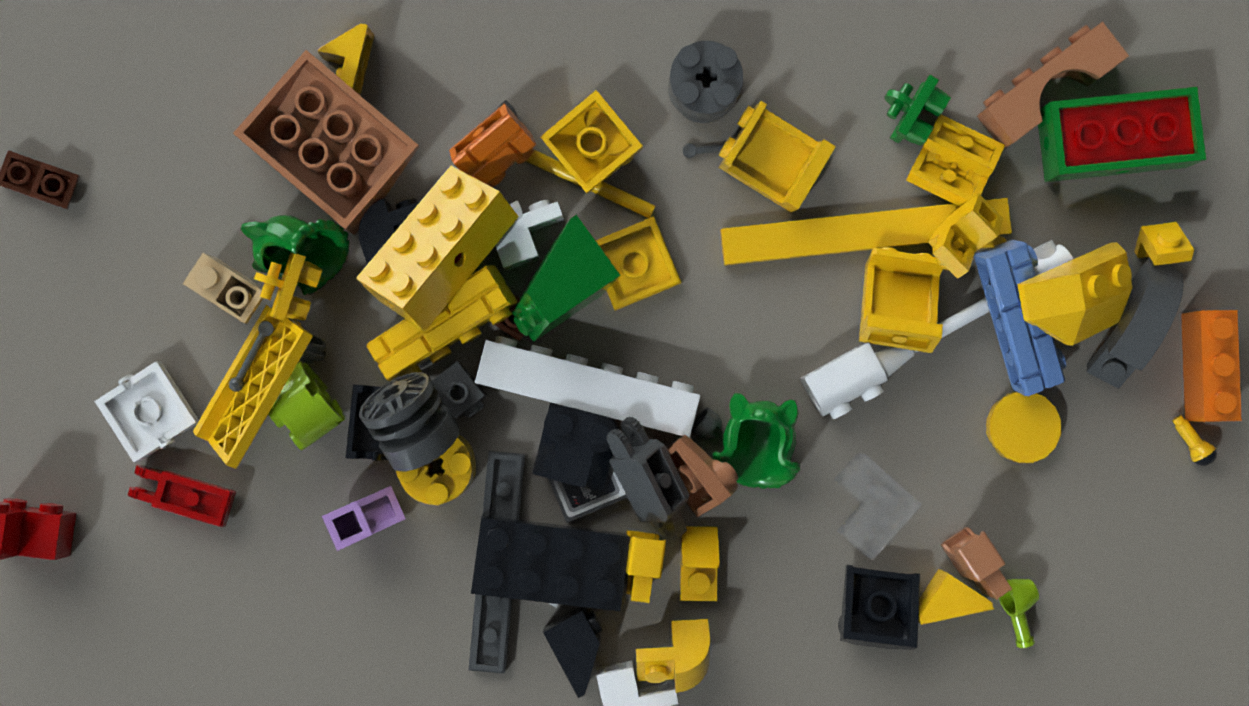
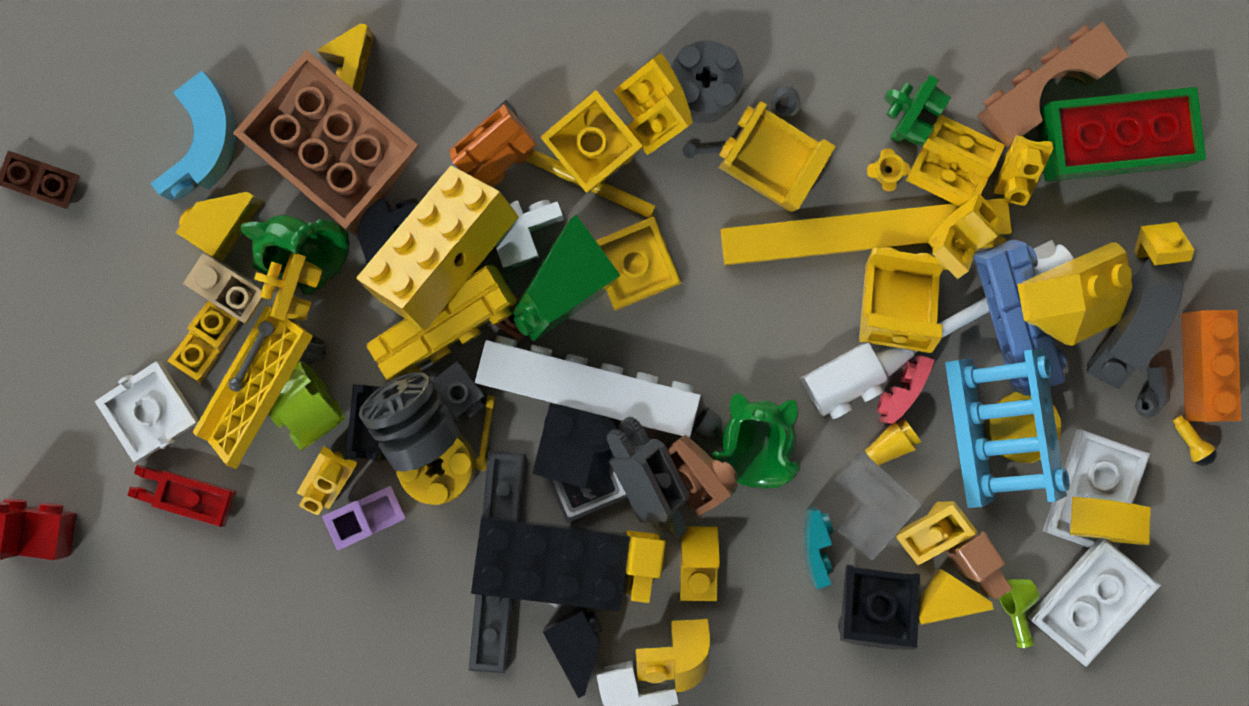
none -> medium azure arch [150,70,237,201]
none -> yellow slope [167,301,240,383]
none -> yellow slope [176,192,263,261]
none -> yellow hips [296,446,357,515]
none -> yellow hinge [475,395,495,471]
none -> yellow slope [613,52,693,155]
none -> dark grey hinge [771,86,800,118]
none -> teal slope [804,507,834,590]
none -> yellow cone [865,418,922,467]
none -> yellow plate [866,148,910,192]
none -> coral slope [876,355,935,424]
none -> yellow slope [895,501,978,566]
none -> medium azure fence [945,348,1070,508]
none -> yellow hips [993,135,1053,206]
none -> white tile [1028,538,1161,667]
none -> white tile [1042,429,1150,549]
none -> yellow slope [1070,496,1151,545]
none -> dark grey arm [1135,367,1170,417]

